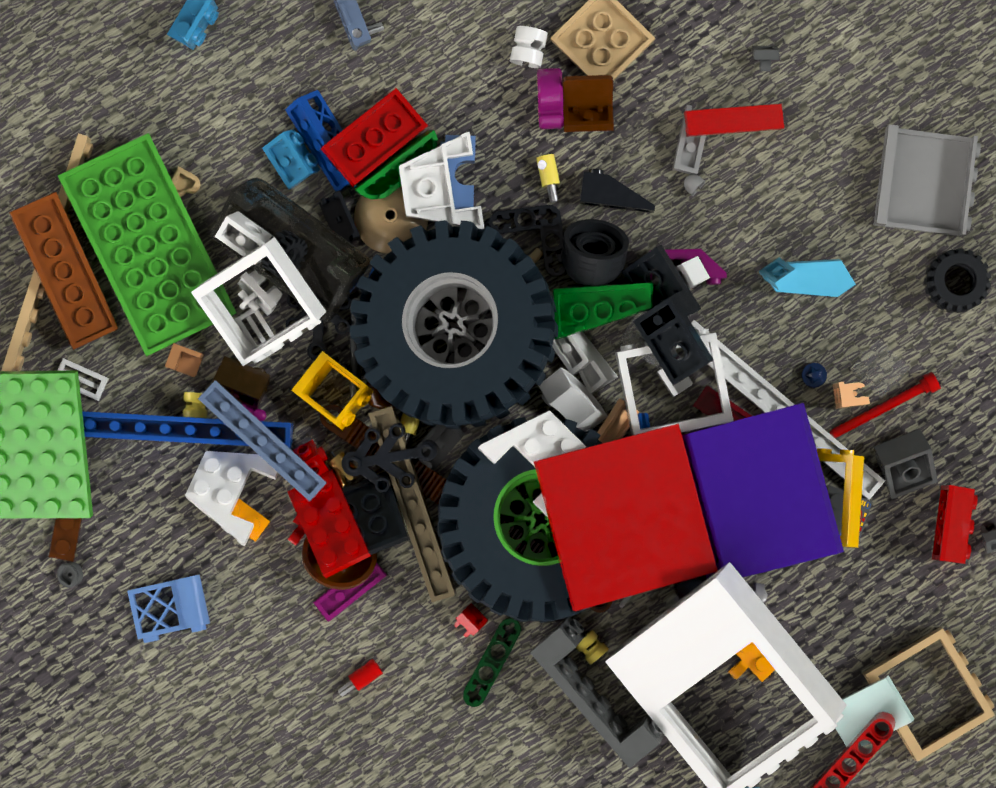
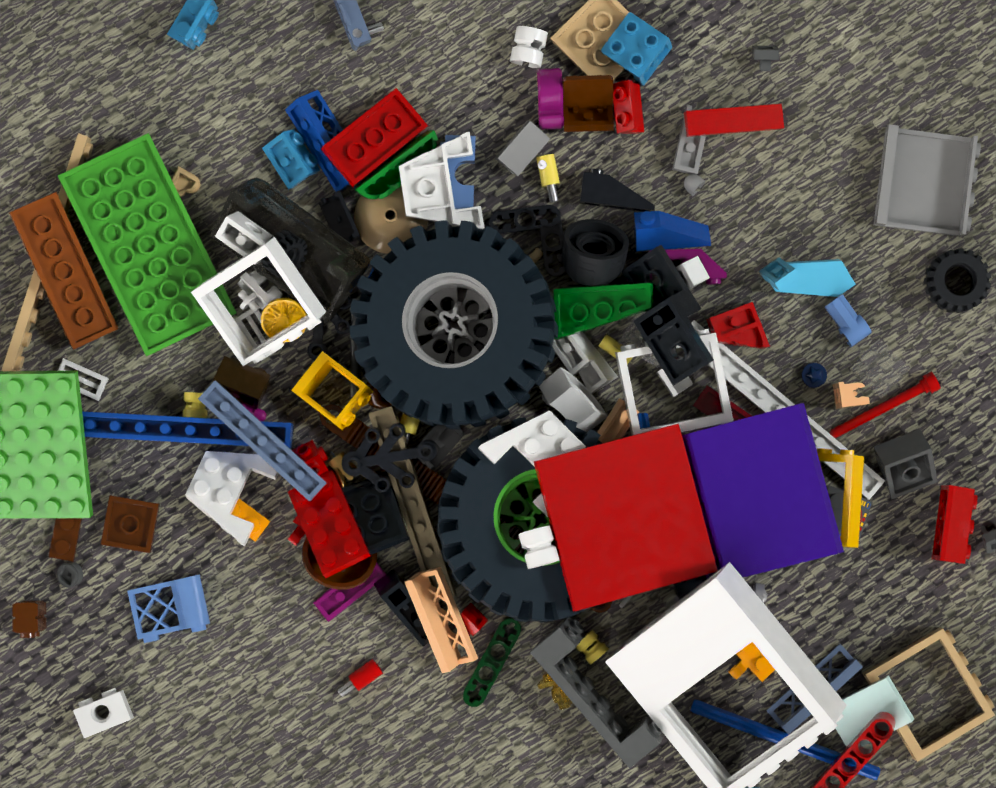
medium nougat panel [165,343,204,377] -> none
none -> reddish brown brick [12,601,46,638]
none -> white brick [73,688,134,738]
none -> reddish brown plate [101,495,160,553]
none -> yellow wheel [261,298,307,342]
none -> black slope [374,569,429,647]
none -> light nougat fence [404,567,478,673]
none -> light grey hinge [495,121,550,176]
none -> white wheel [518,525,560,569]
none -> clear yellow bracket [537,673,573,710]
none -> light yellow piece [598,334,633,365]
none -> dark azure bracket [601,12,672,86]
none -> red bracket [613,80,644,134]
none -> blue slope [634,211,711,251]
none -> blue axle [690,700,881,780]
none -> red wing [706,302,770,349]
none -> sand blue fence [766,644,863,735]
none -> medium blue piece [825,294,872,347]

